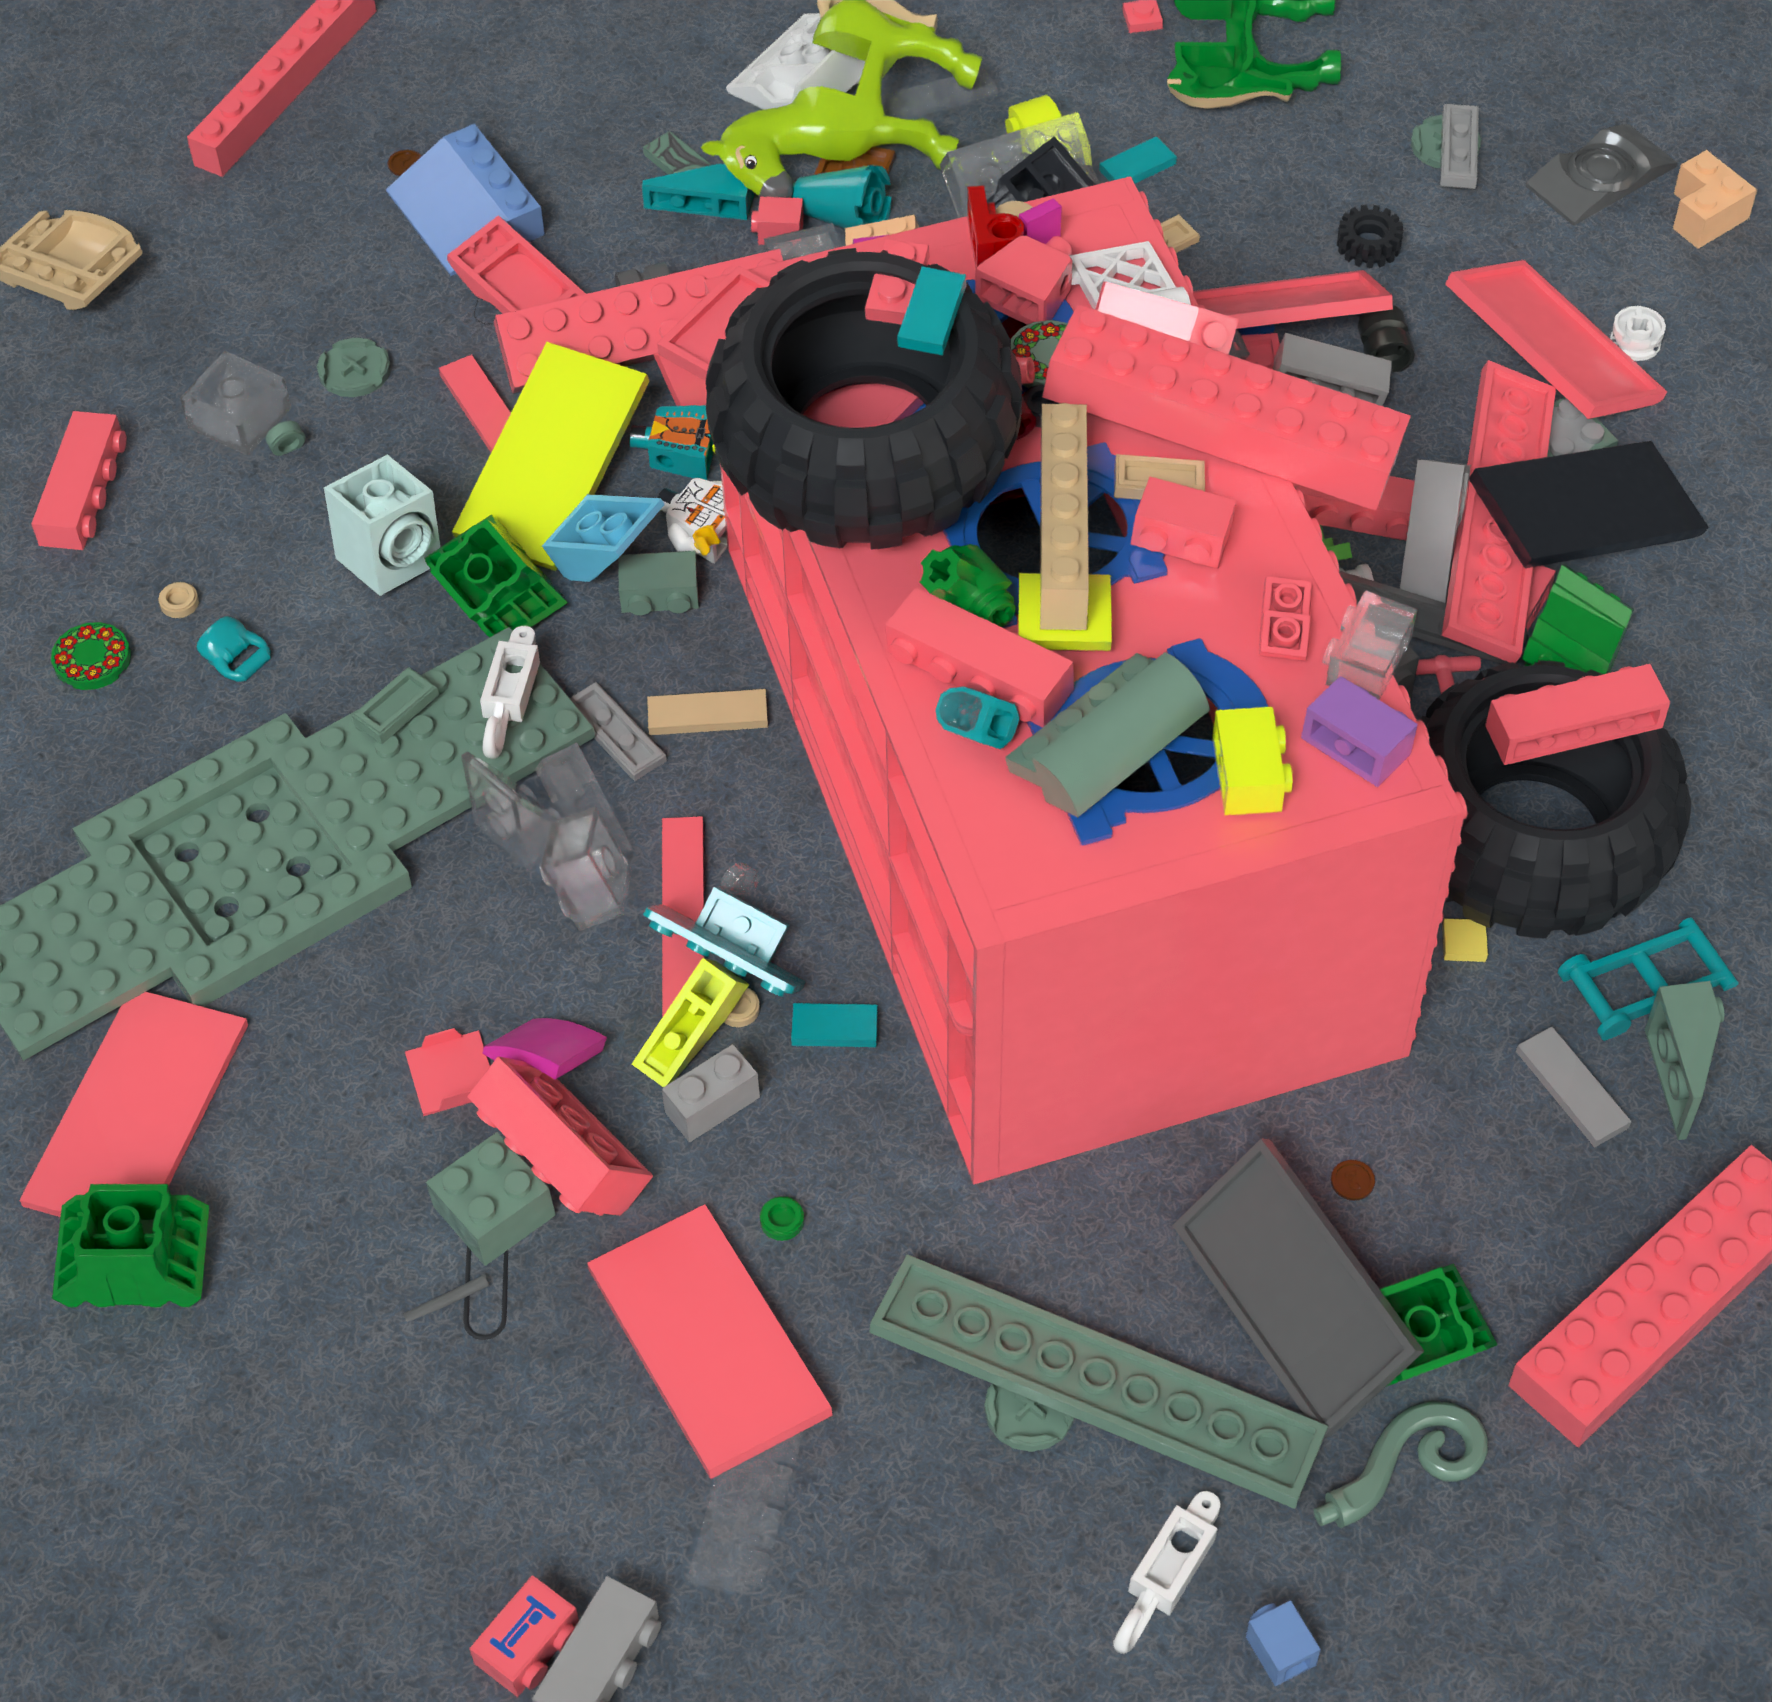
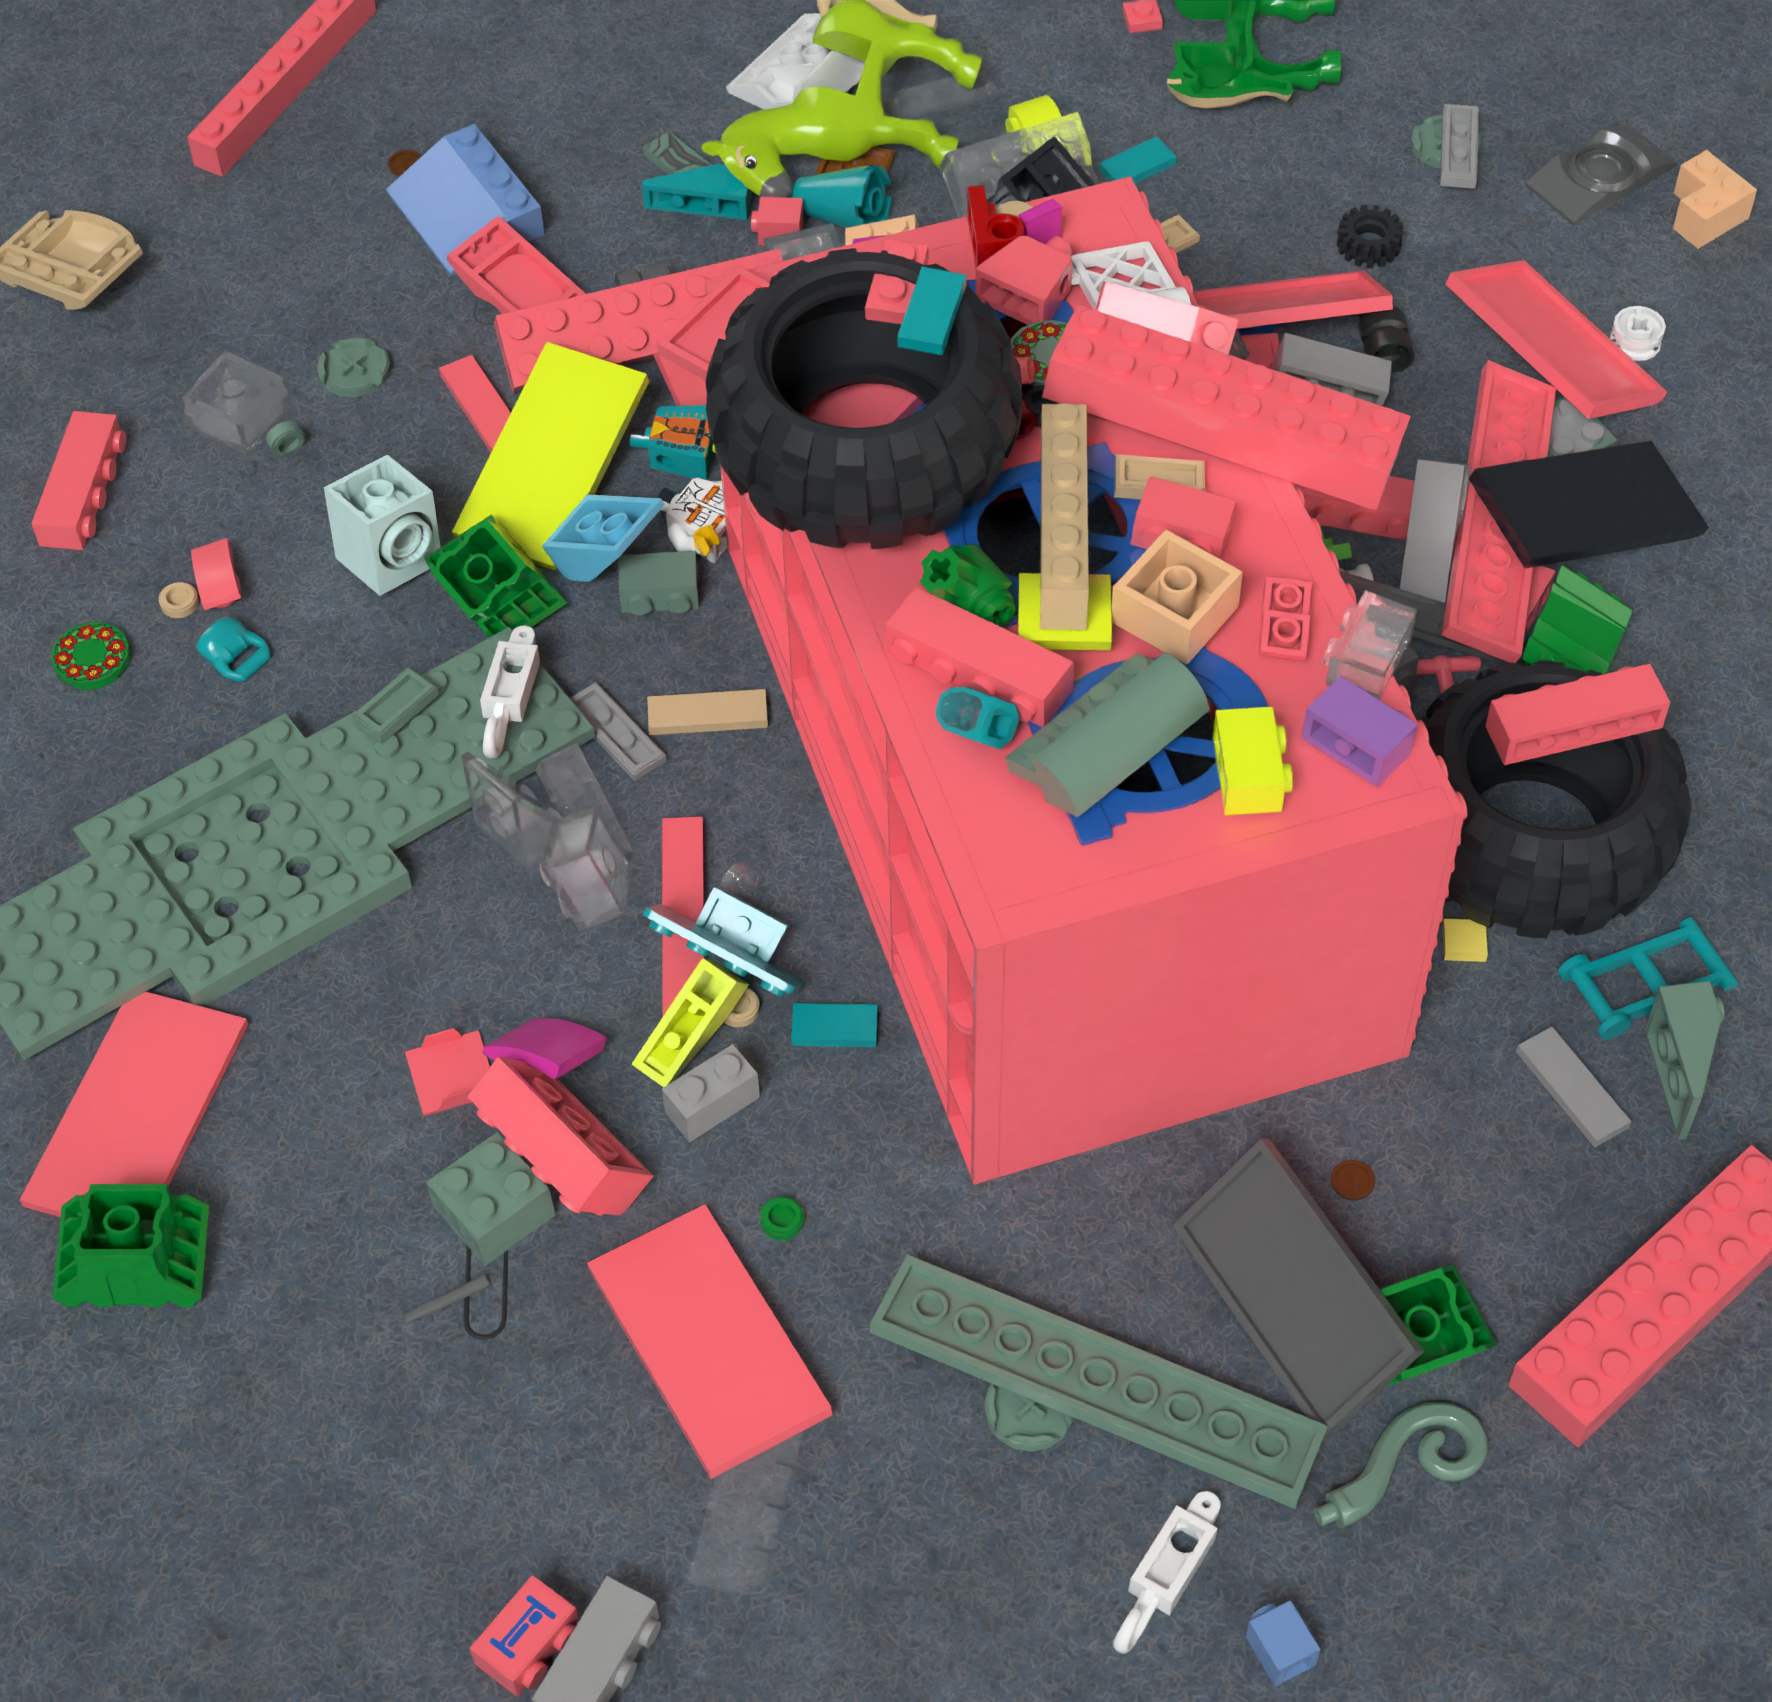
none -> coral slope [191,538,241,610]
none -> light nougat brick [1111,530,1243,665]

